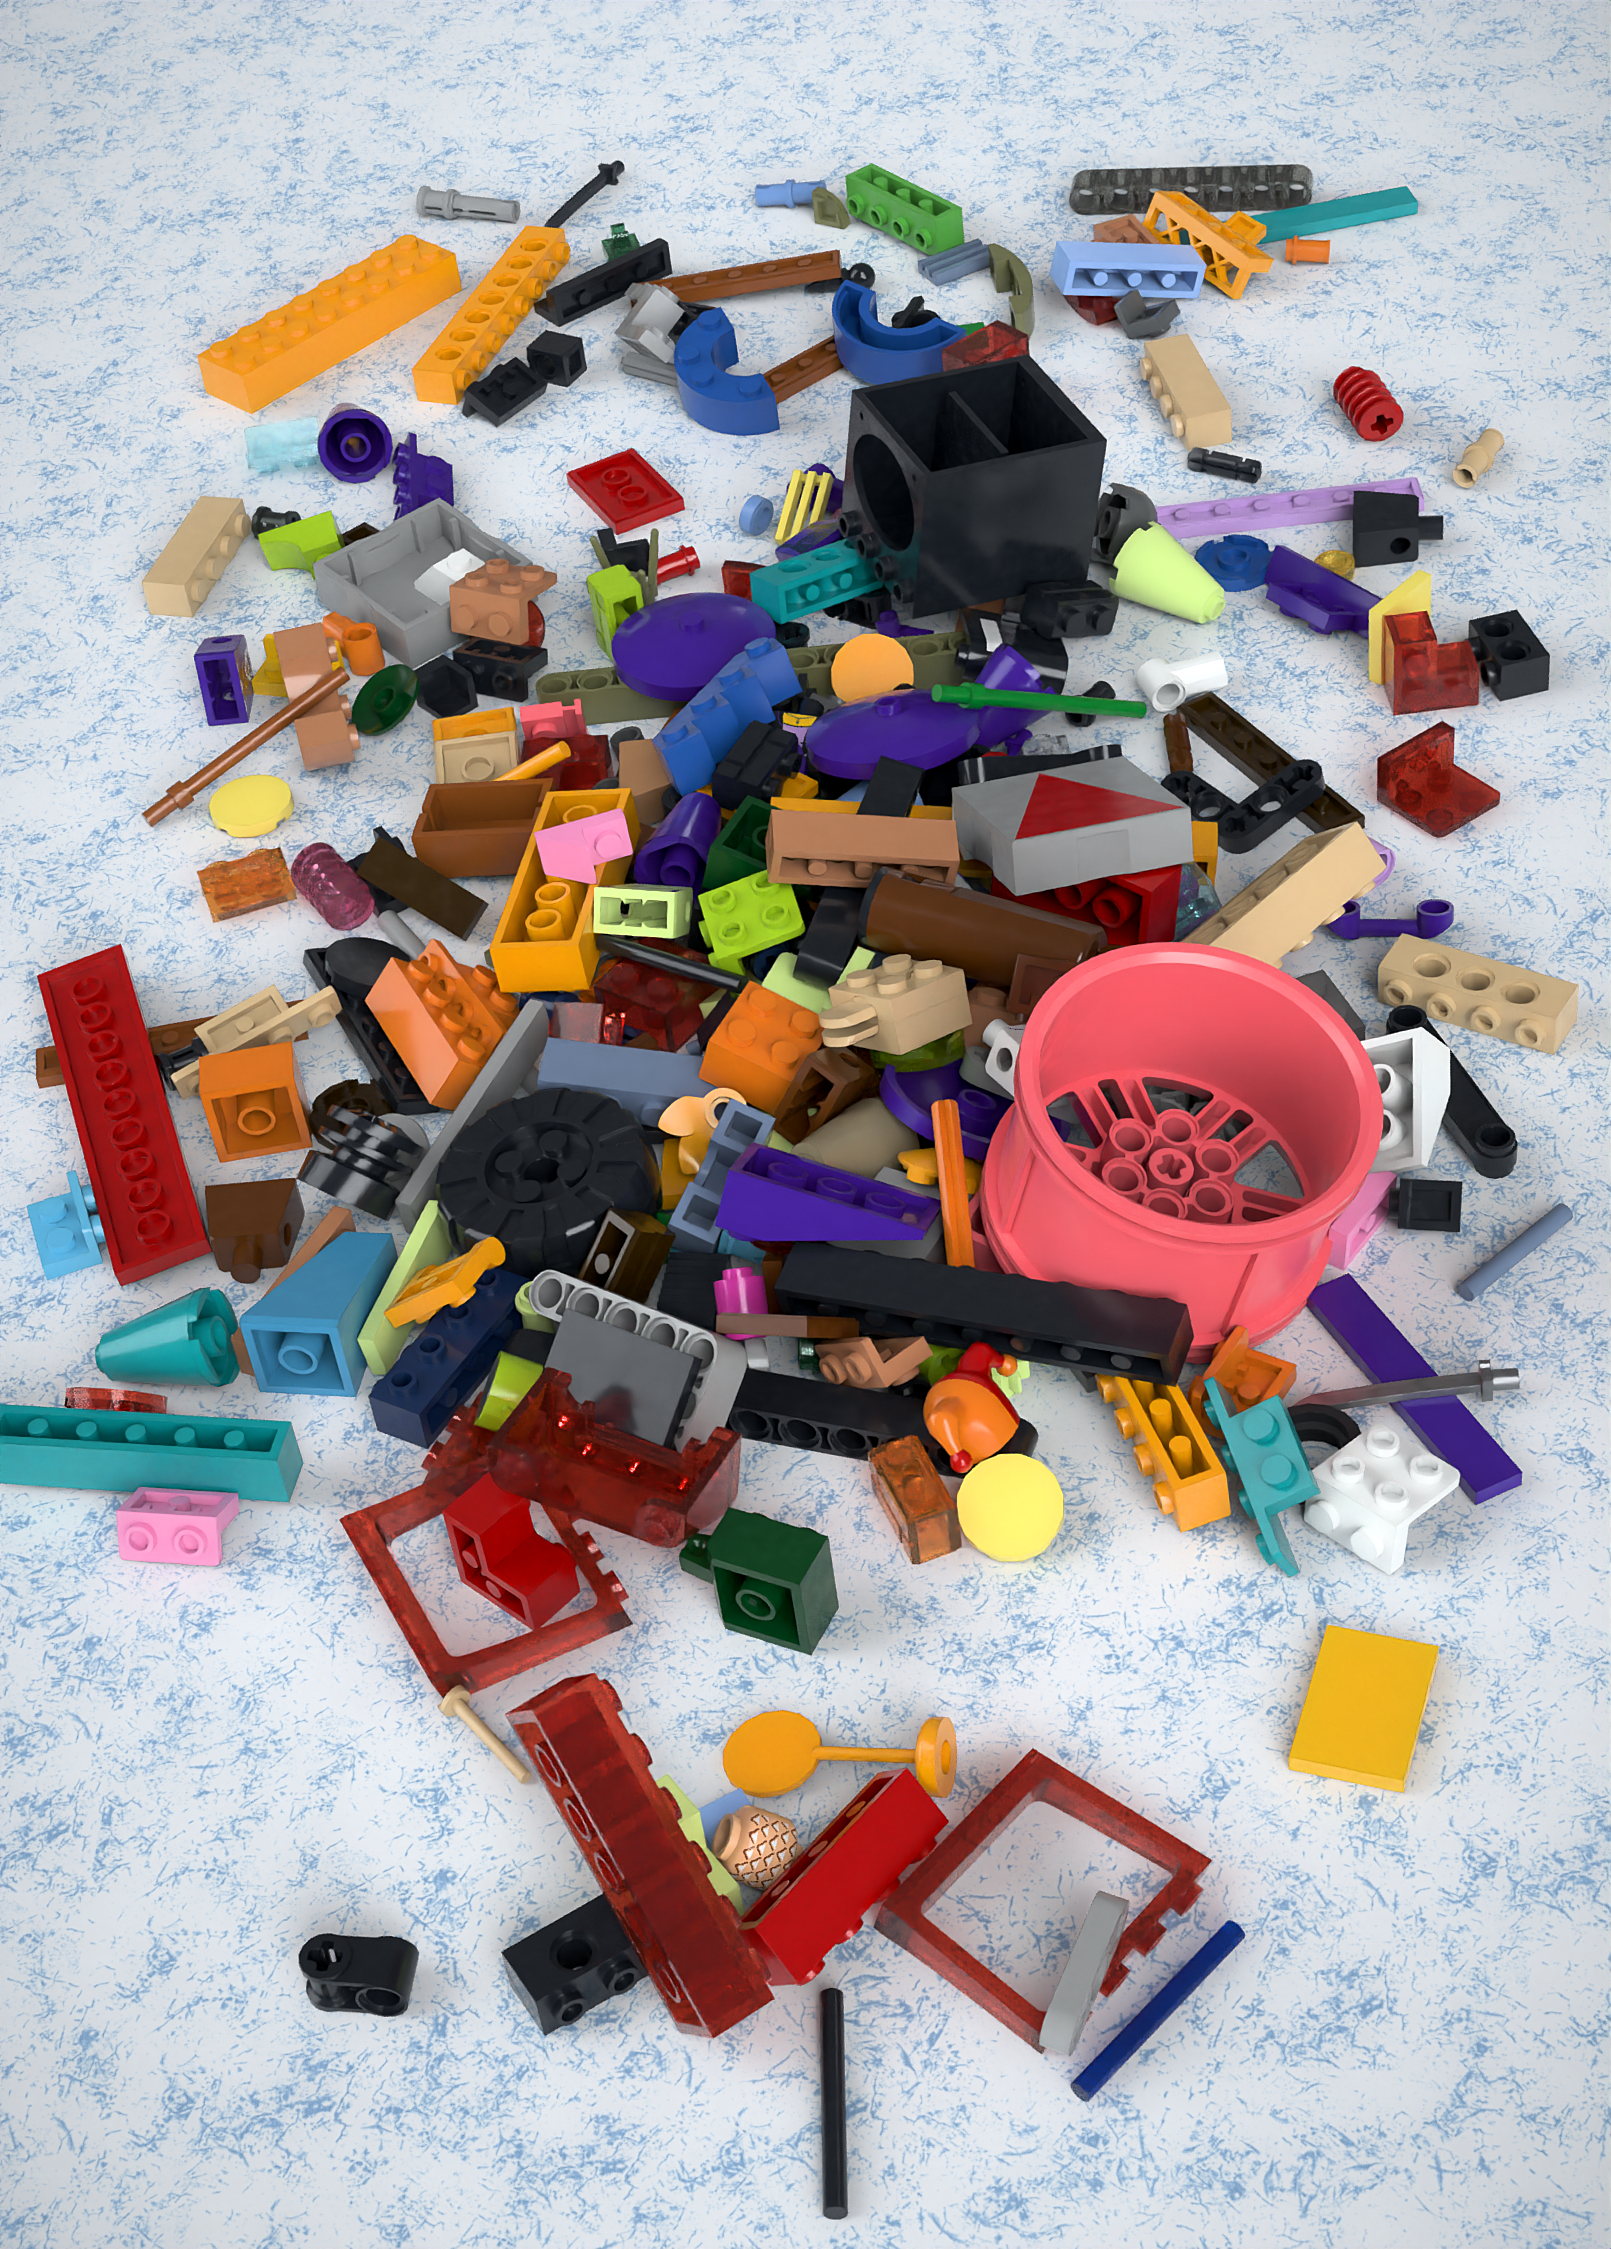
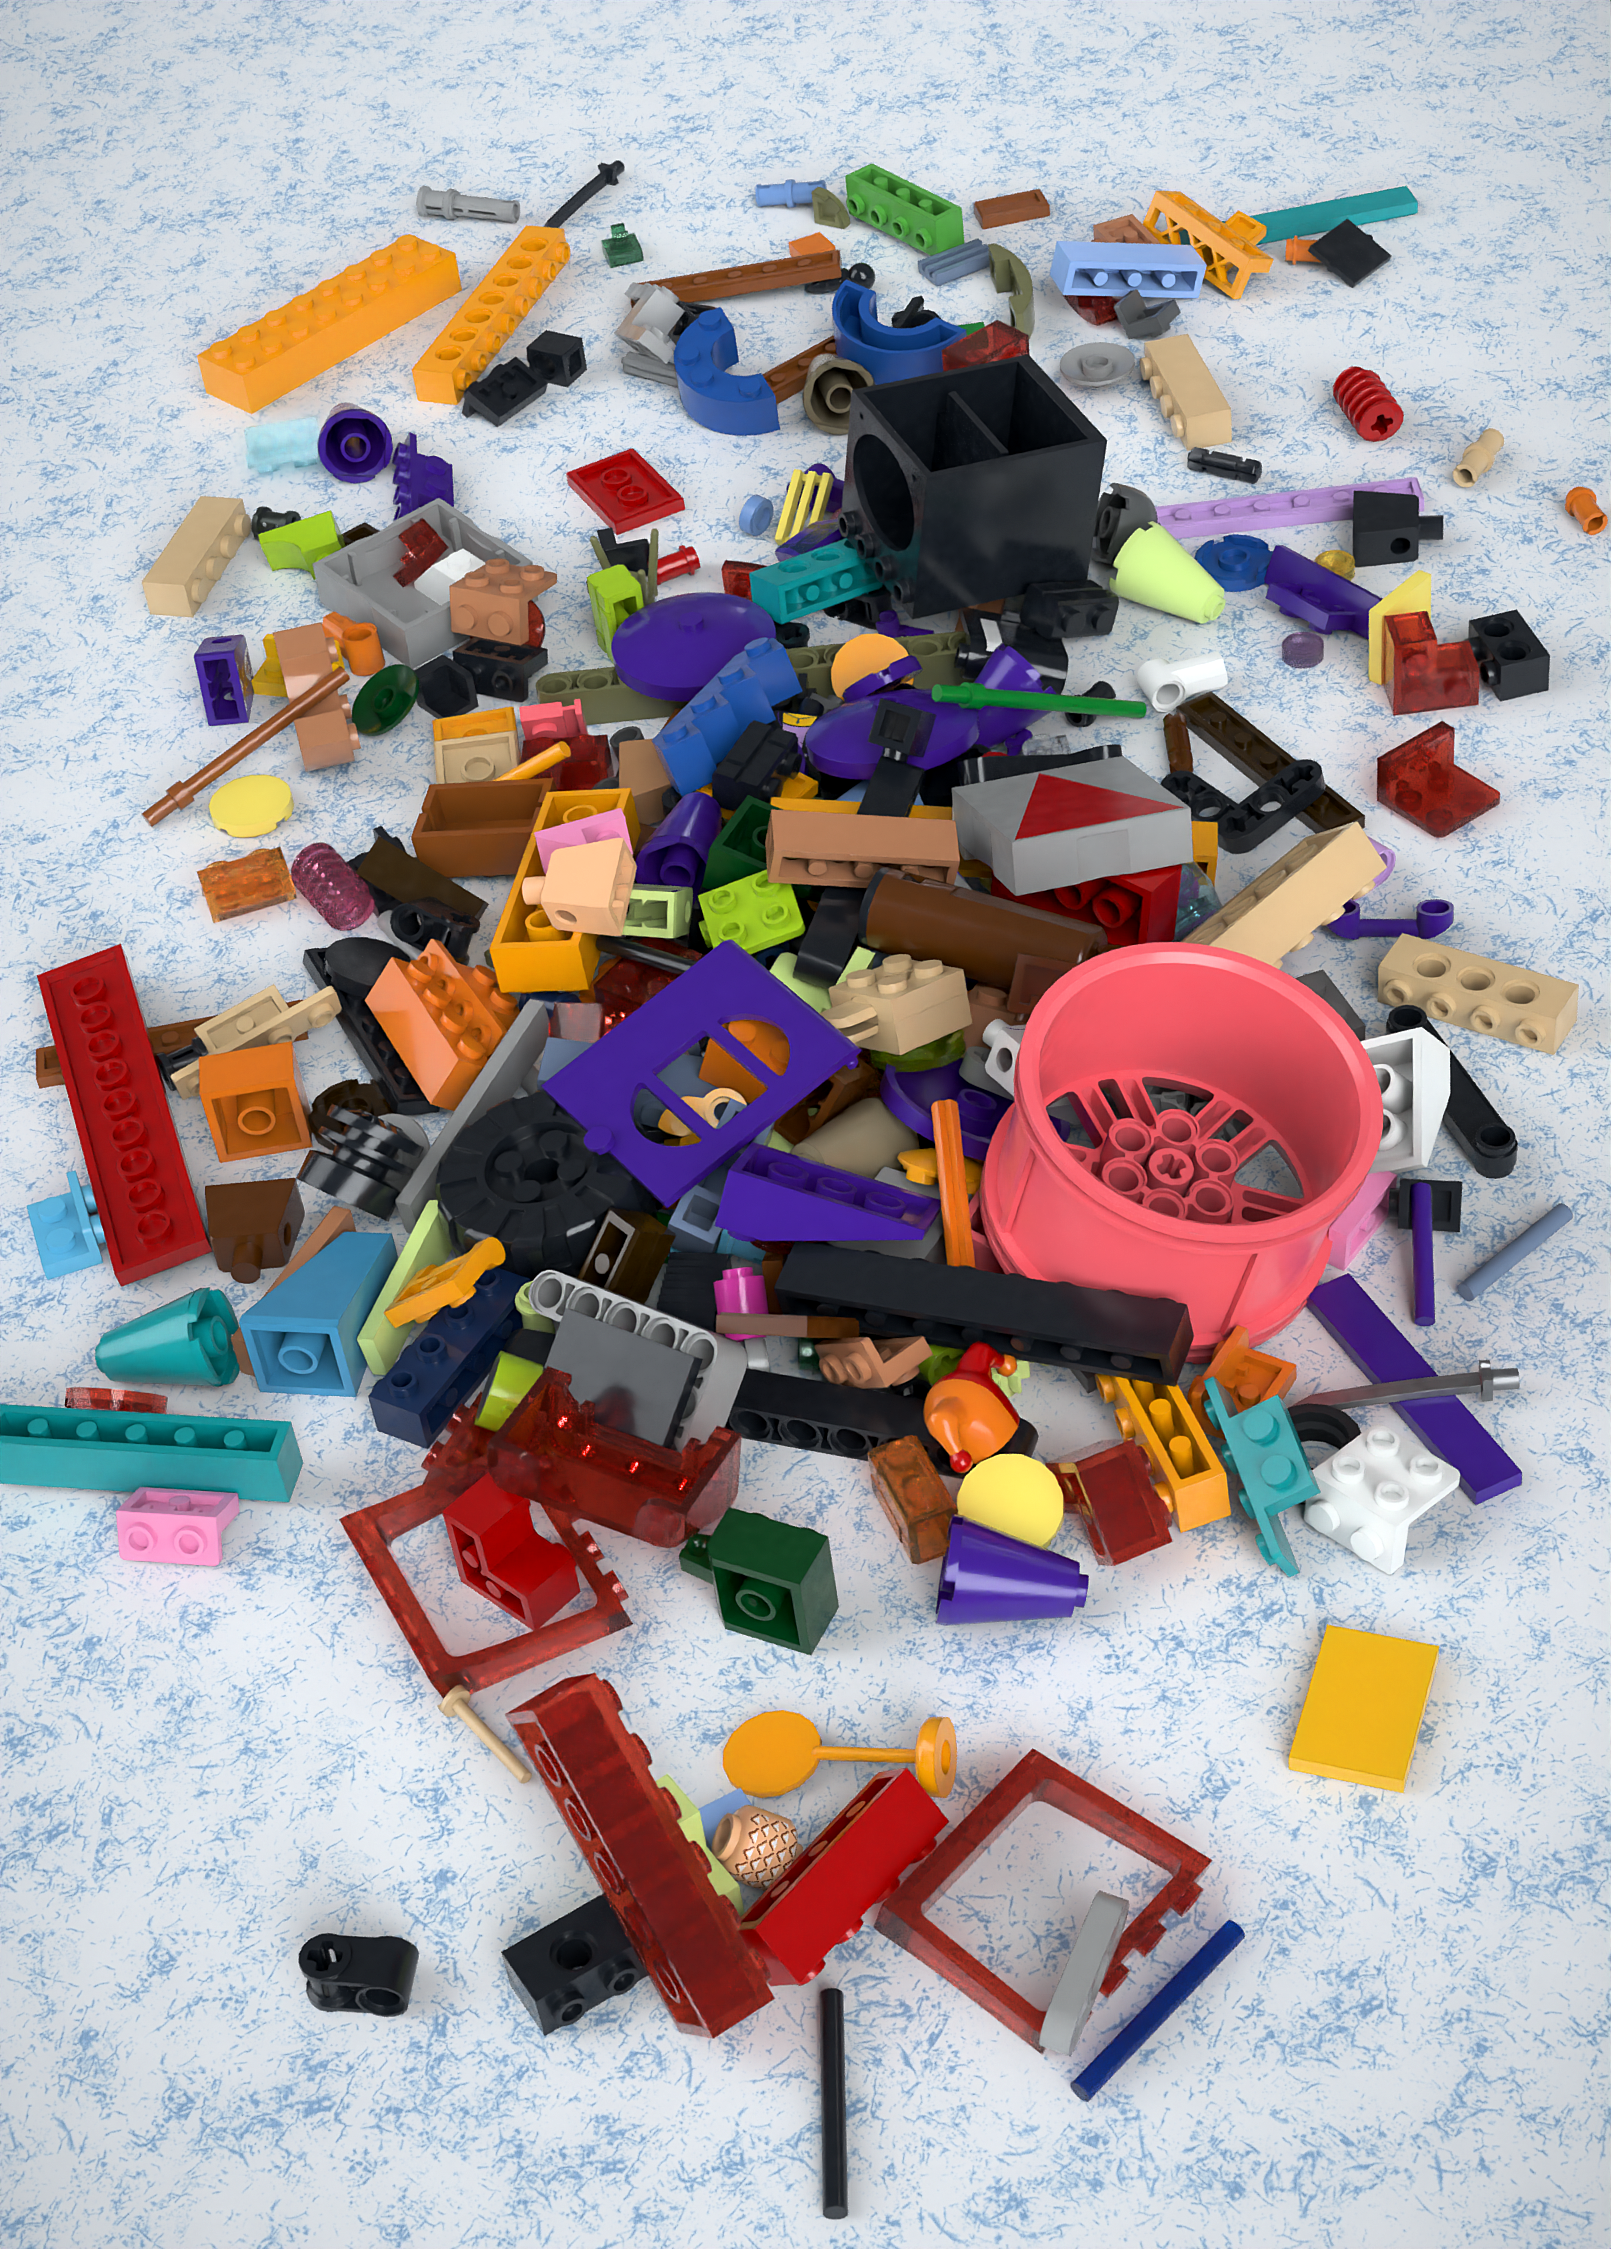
black fence [534,238,673,327] -> none
clear smoke beam [1069,164,1313,215] -> none
none -> black piece [390,896,480,966]
none -> clear red bracket [393,518,448,587]
none -> light nougat torso [522,838,637,936]
none -> dark purple door [541,939,862,1208]
none -> orange tile [788,232,835,257]
none -> dark tan cone [802,353,875,434]
none -> dark purple tile [842,655,923,703]
none -> black brick [867,698,937,763]
none -> dark purple cone [935,1514,1089,1626]
none -> dark orange tile [973,189,1050,230]
none -> clear red brick [1045,1439,1173,1566]
none -> light grey dish [1060,342,1135,387]
none -> clear purple tile [1282,632,1324,669]
none -> black piece [1308,218,1392,288]
none -> dark purple bar [1411,1182,1435,1327]
none -> orange pin [1565,486,1608,535]

